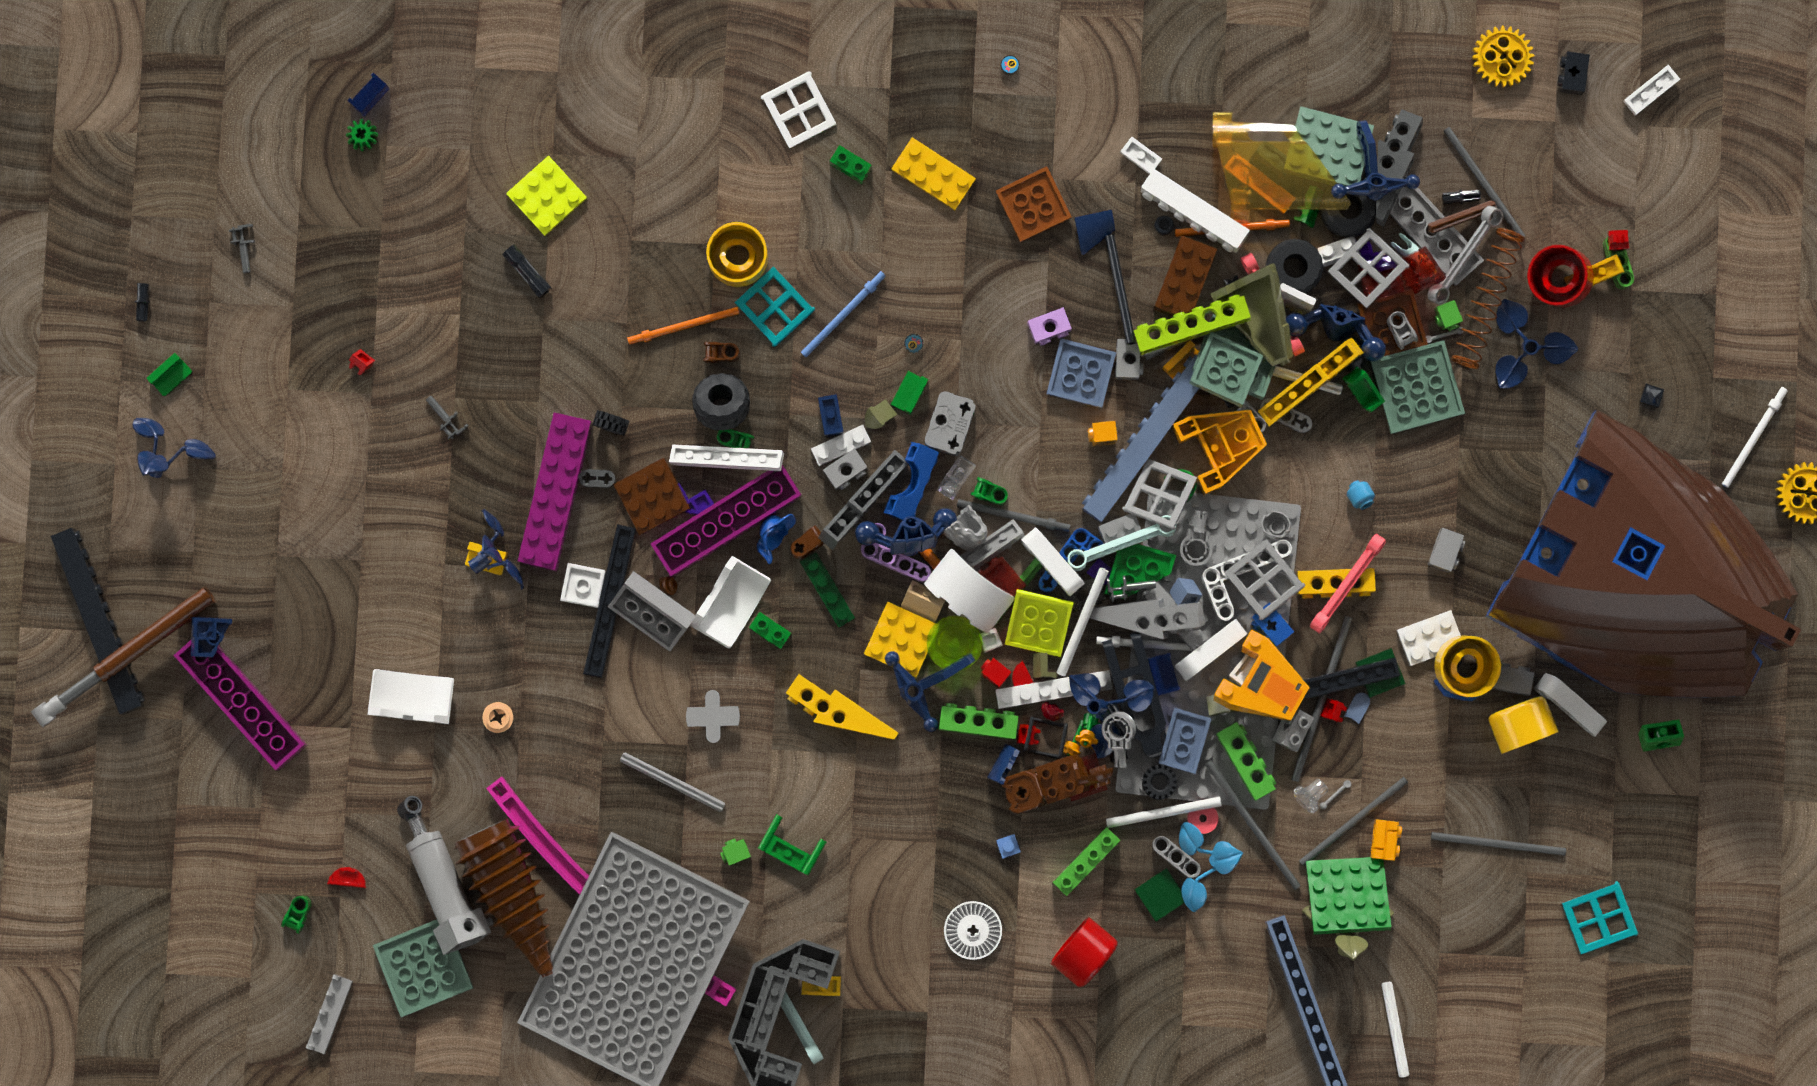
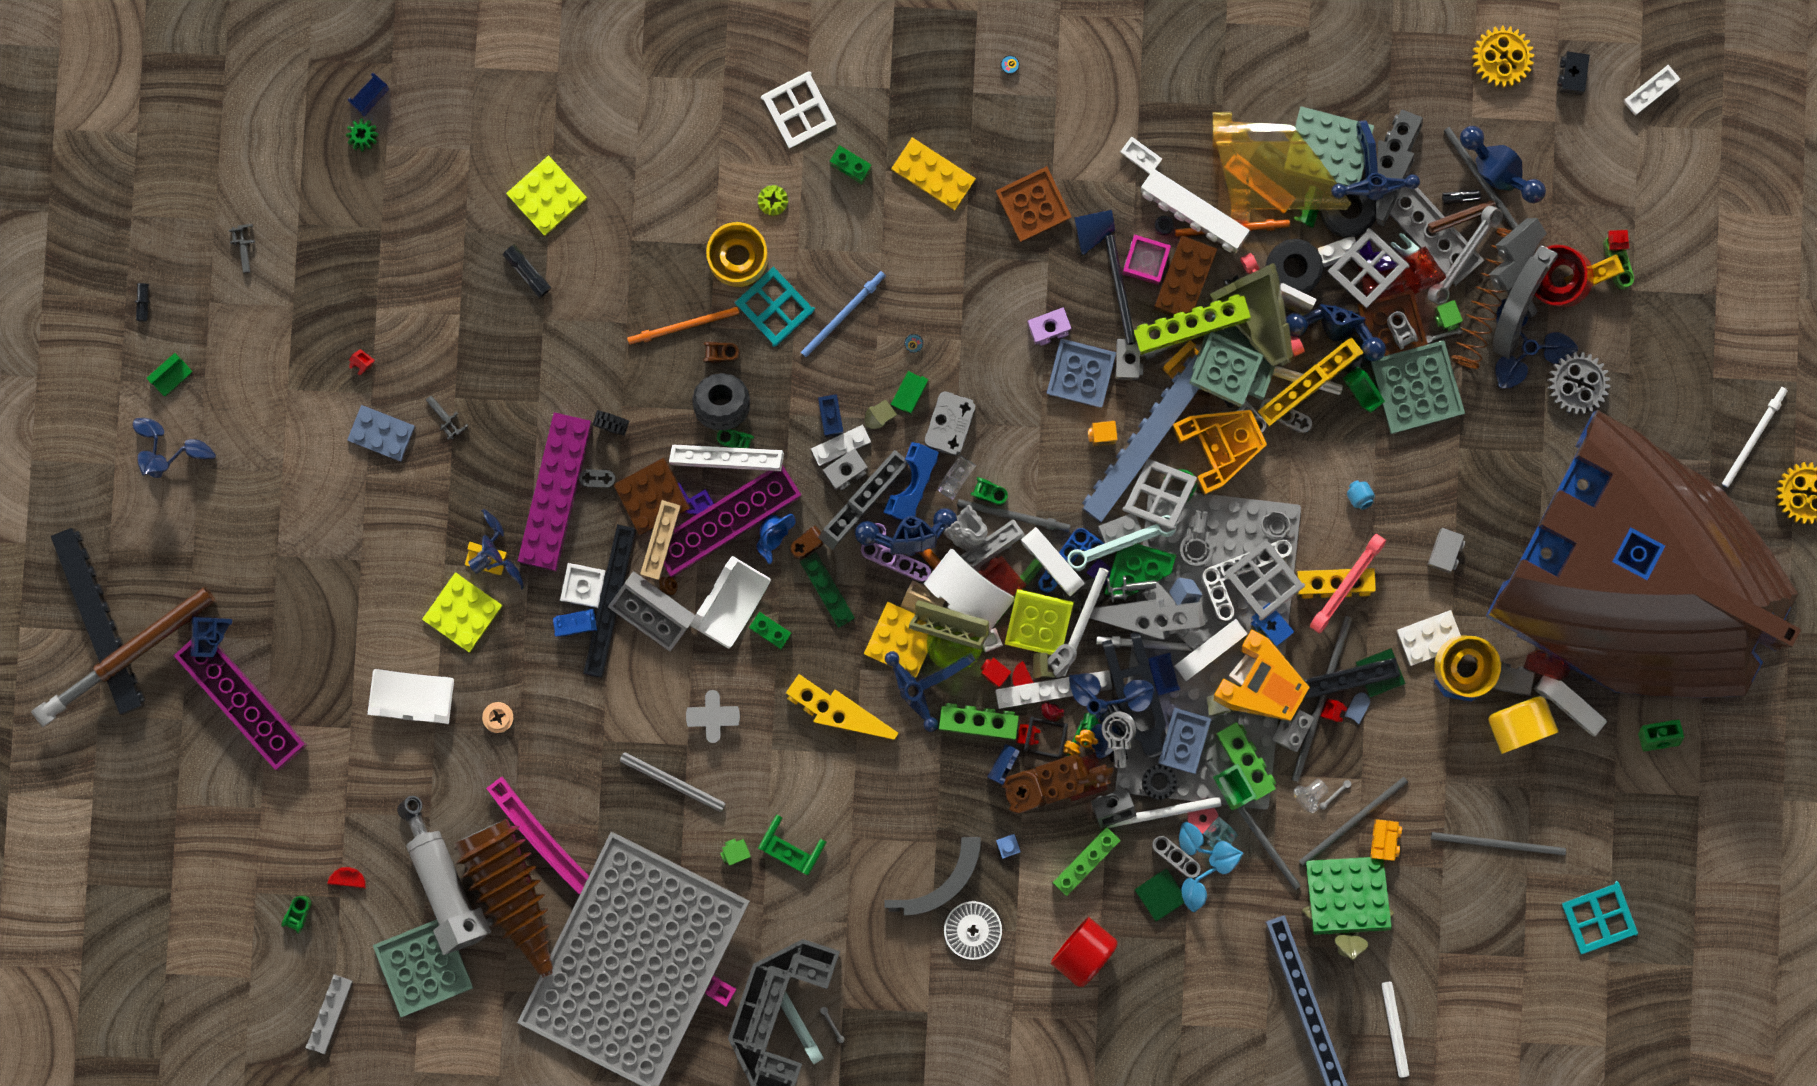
yellow plate [801,976,841,996] -> none
black tile [1639,383,1664,408] -> none
none -> sand blue plate [347,405,415,462]
none -> neon yellow plate [422,572,503,653]
none -> blue hinge [553,609,597,637]
none -> tan plate [640,500,681,580]
none -> lime gear [758,185,788,216]
none -> light grey hinge [820,1007,845,1043]
none -> dark grey arch [884,837,981,915]
none -> olive fence [909,600,989,650]
none -> light grey plate [1048,644,1077,678]
none -> dark grey brick [1091,788,1137,829]
none -> piece [1122,234,1171,285]
none -> clear light blue brick [1203,817,1238,849]
none -> green panel [1213,764,1257,811]
none -> dark blue piece [1460,126,1546,204]
none -> dark grey arch [1489,218,1547,317]
none -> dark grey arch [1492,245,1558,359]
none -> clear red plate [1524,650,1570,681]
none -> light grey gear [1547,352,1610,414]

